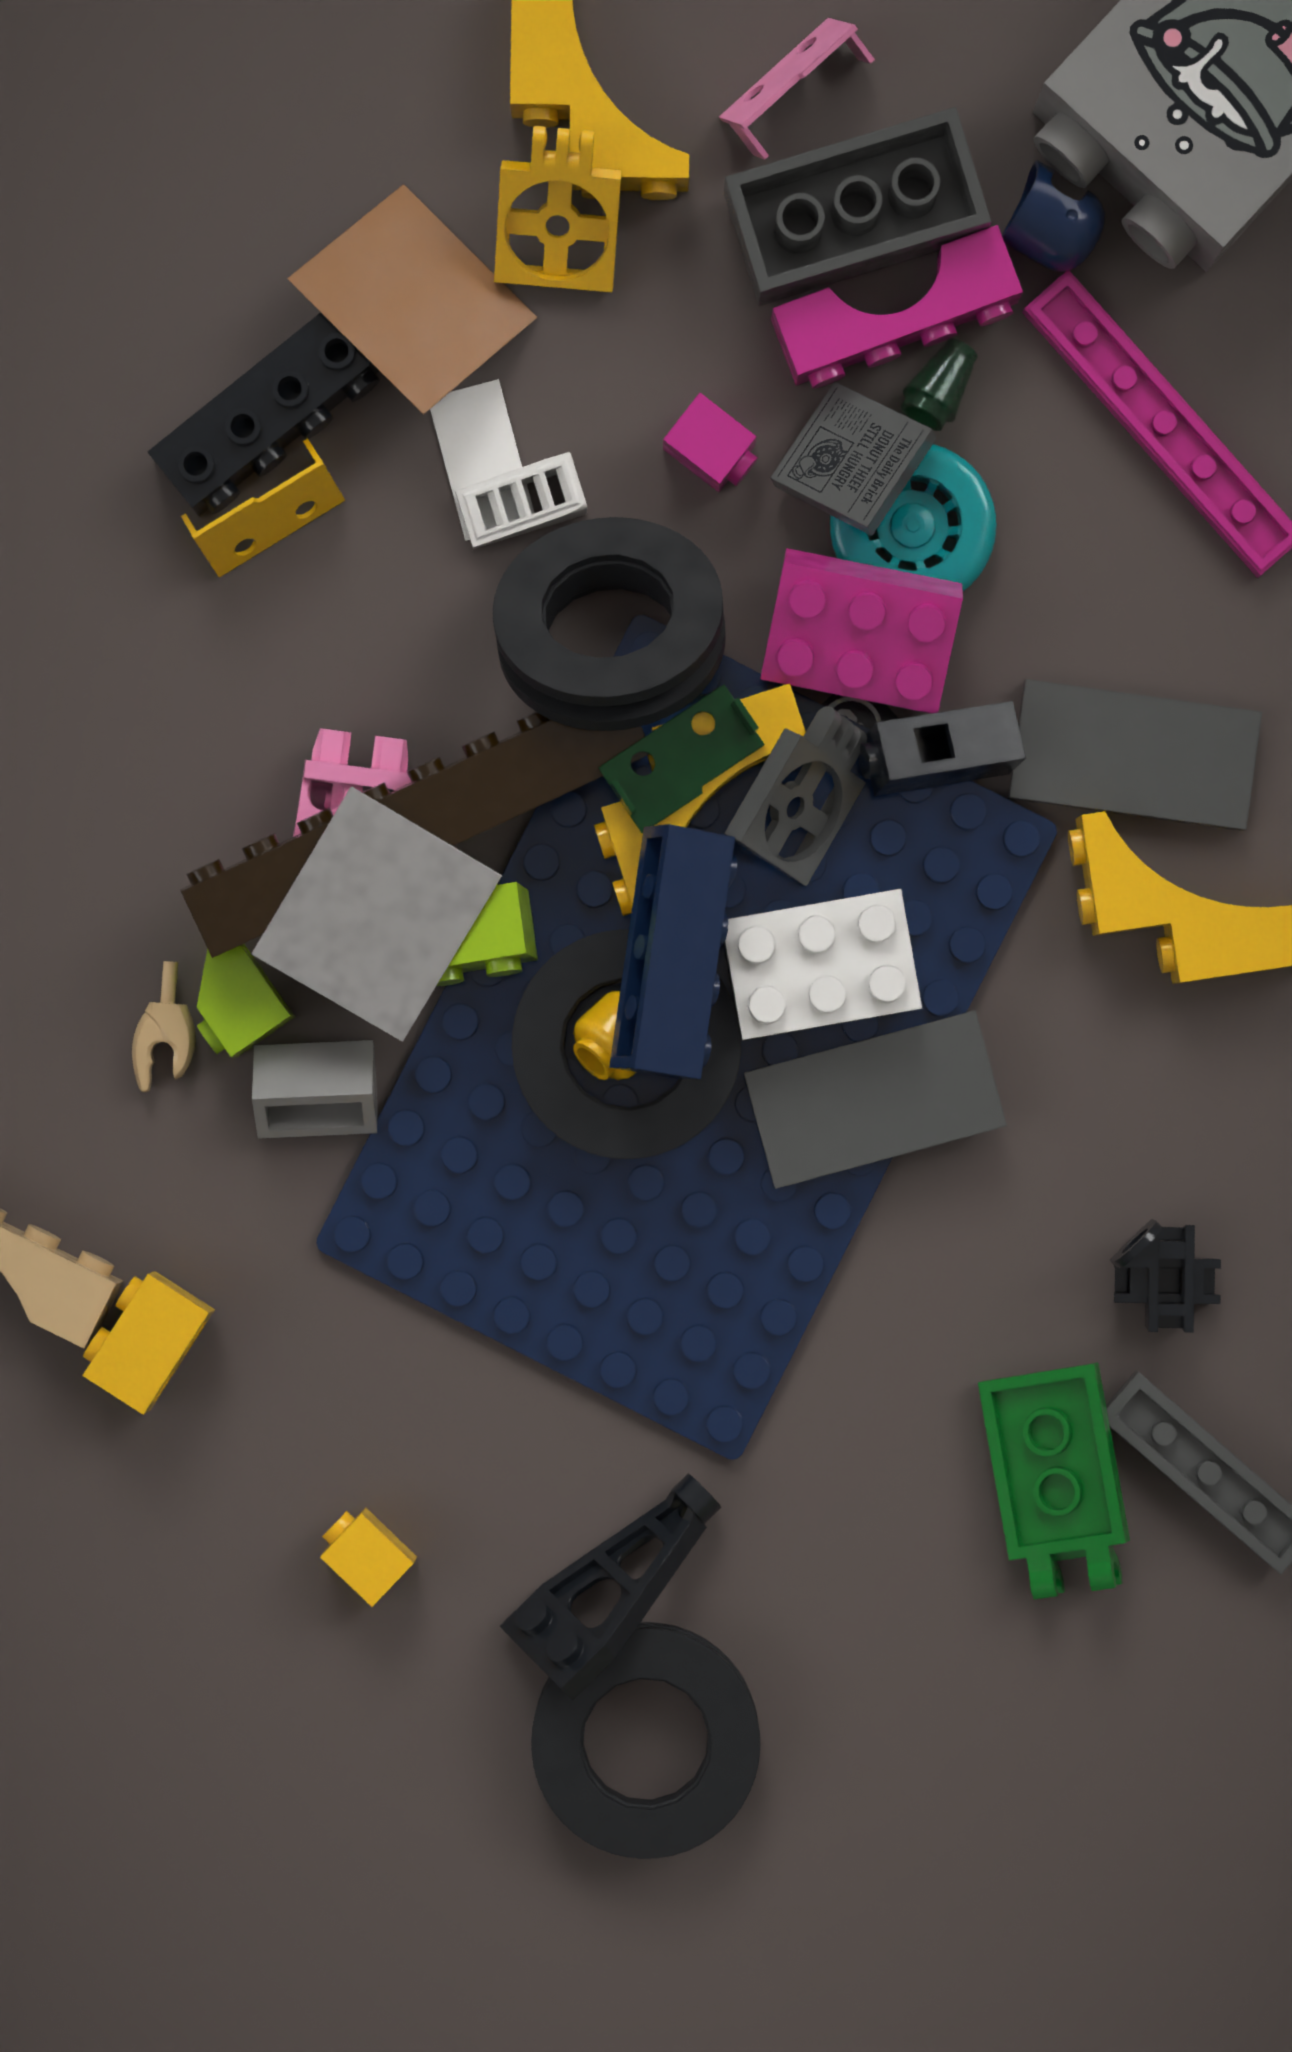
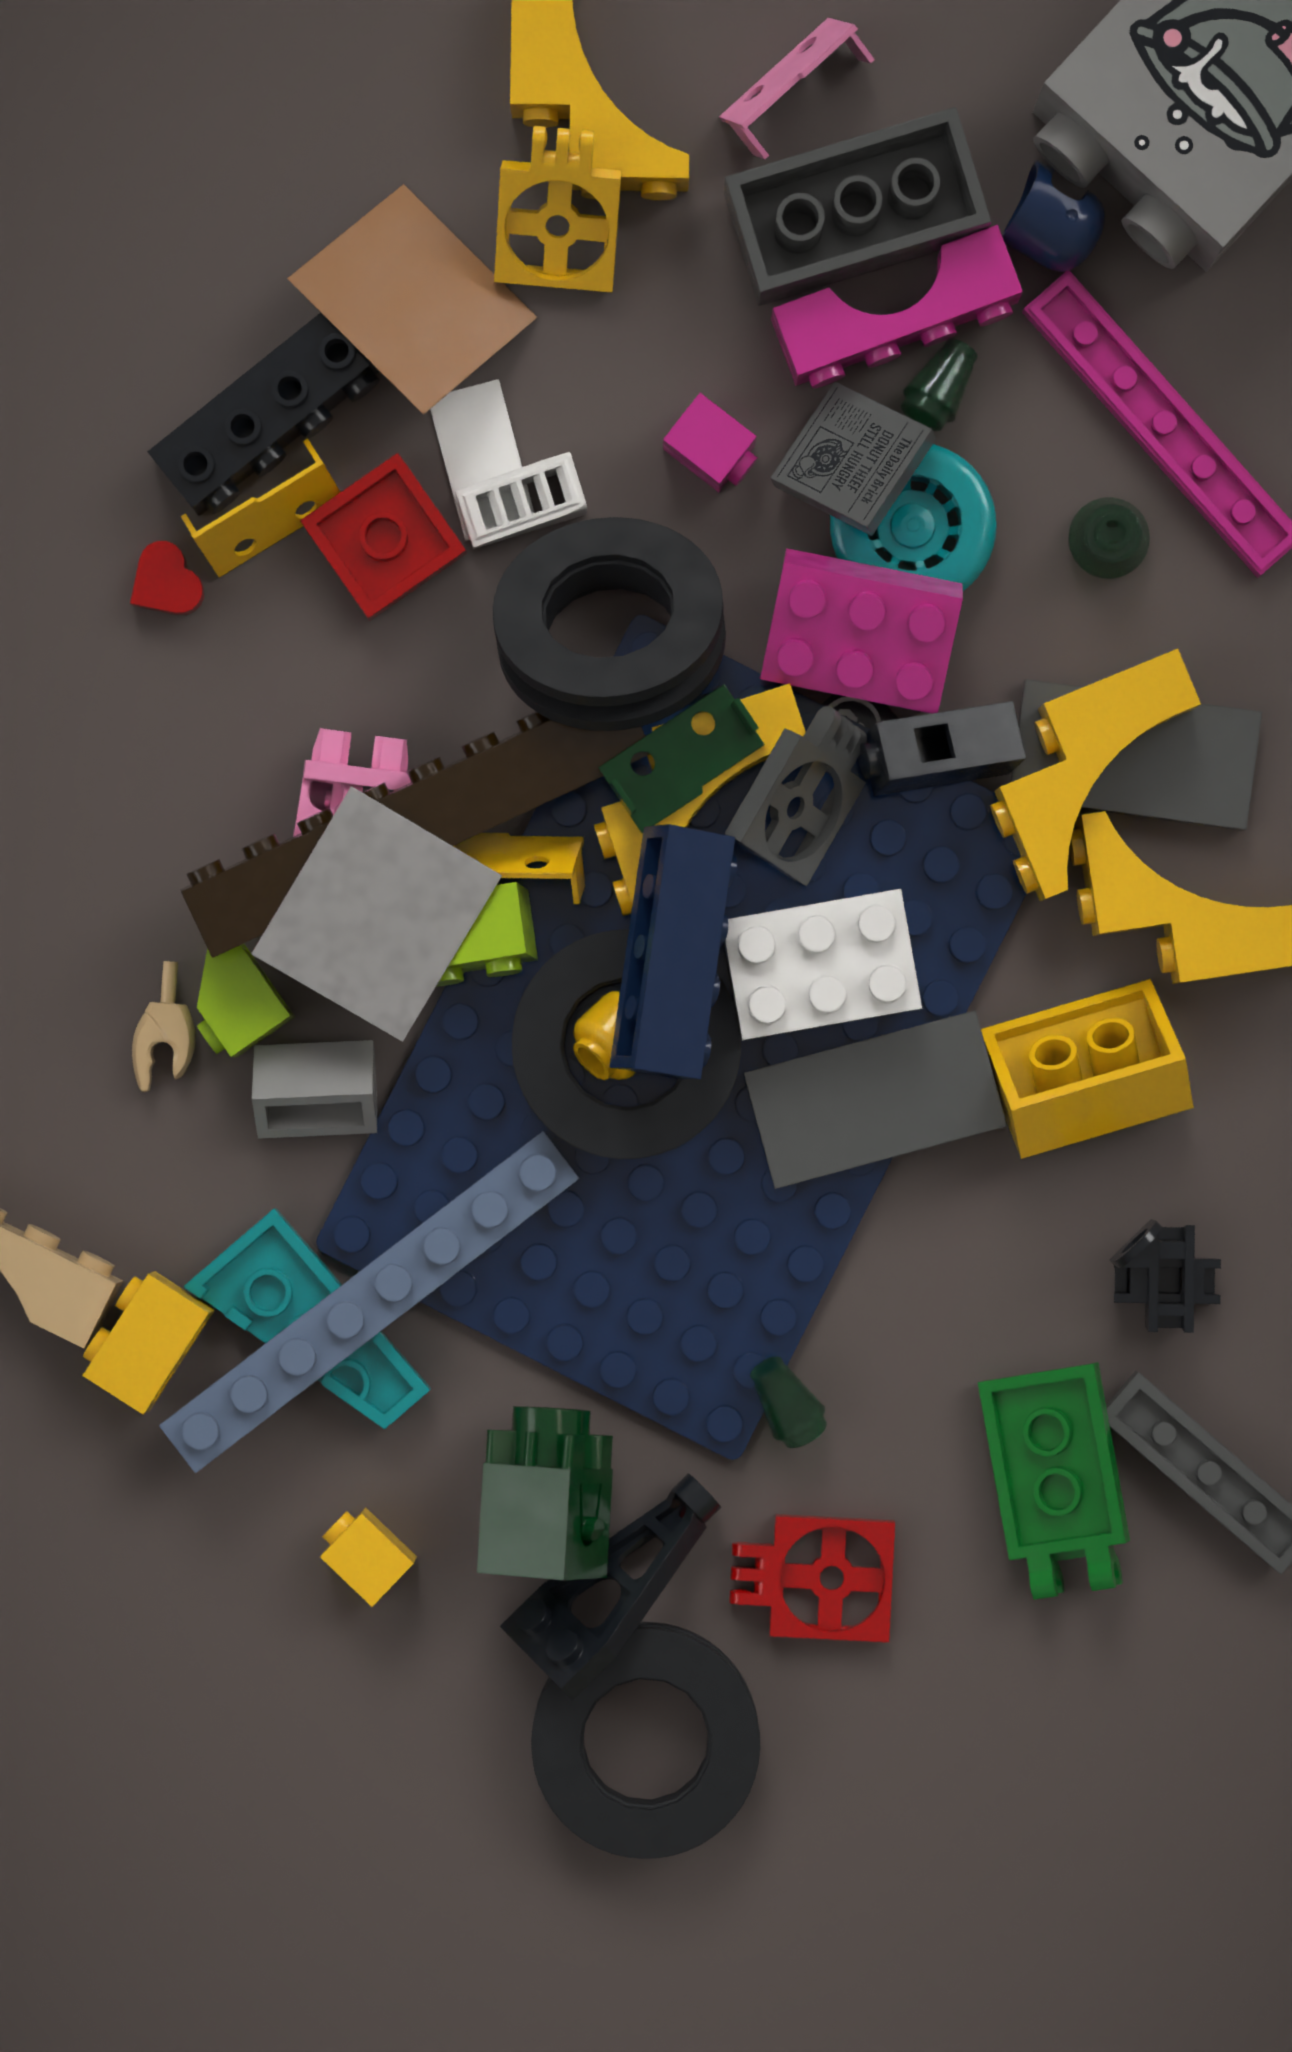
none -> red tile [130,541,204,615]
none -> sand blue plate [159,1131,580,1473]
none -> teal wing [183,1208,431,1429]
none -> red plate [300,453,467,621]
none -> yellow piece [453,833,585,904]
none -> dark green piece [477,1406,613,1580]
none -> red piece [729,1514,895,1643]
none -> clear green cone [750,1356,827,1448]
none -> yellow slope [981,979,1194,1159]
none -> yellow arch [990,648,1201,901]
none -> clear green cone [1068,497,1150,579]

